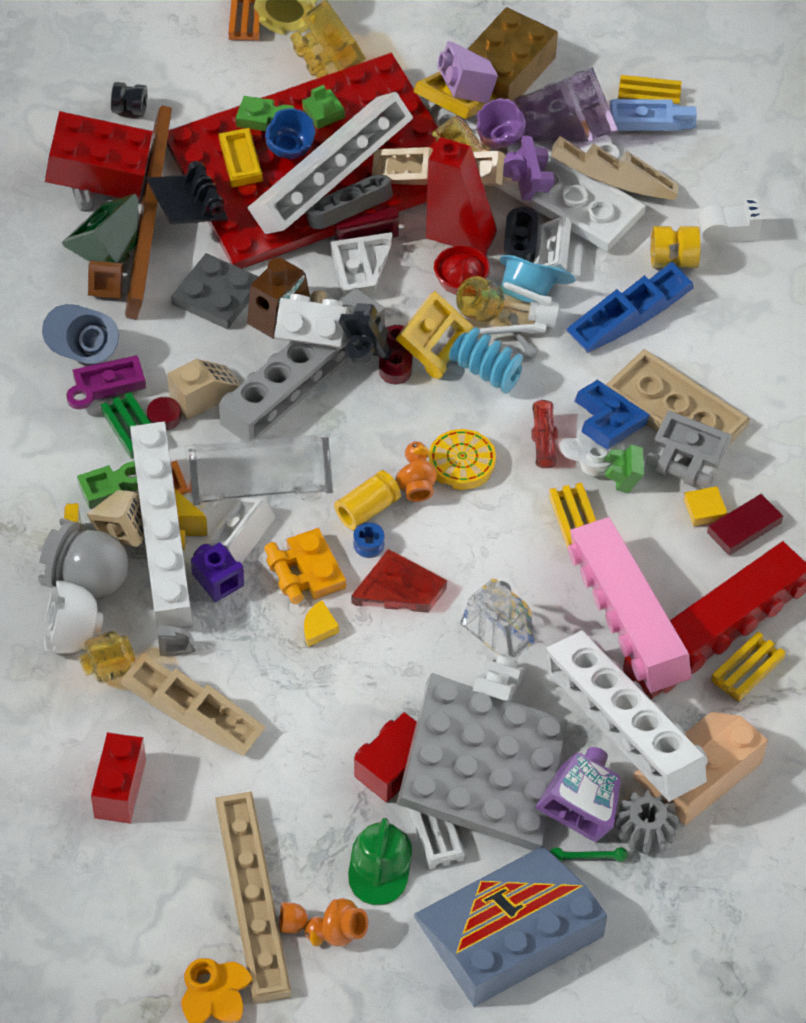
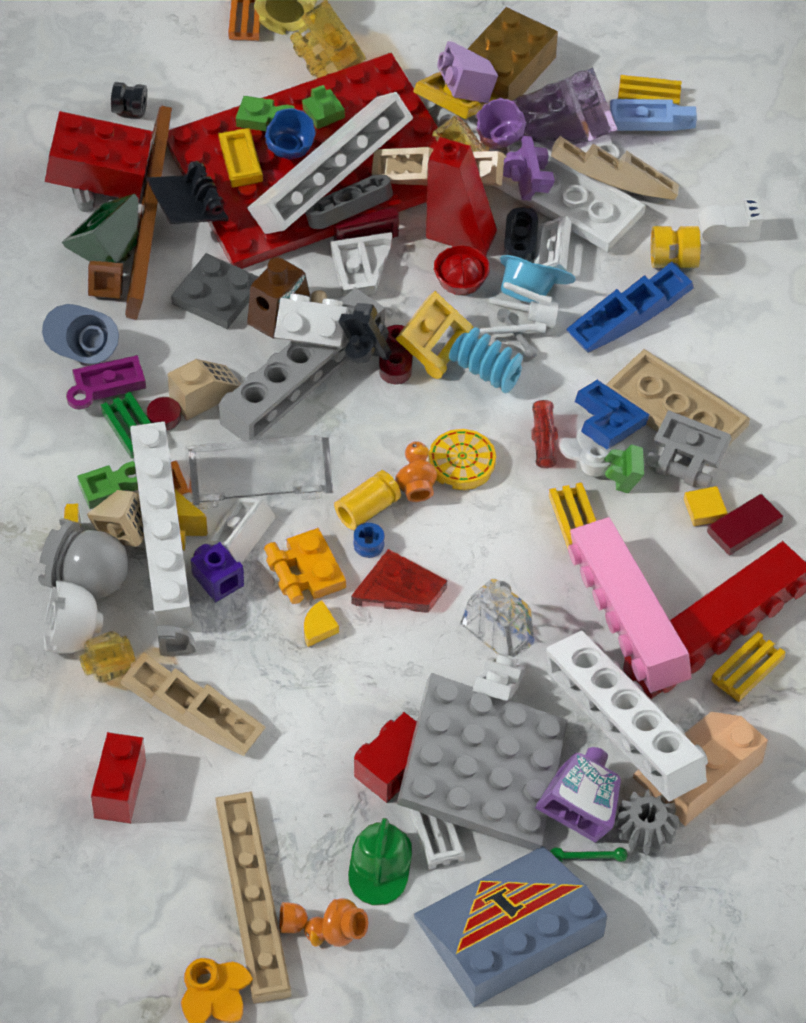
clear yellow head [456,276,505,322] -> none

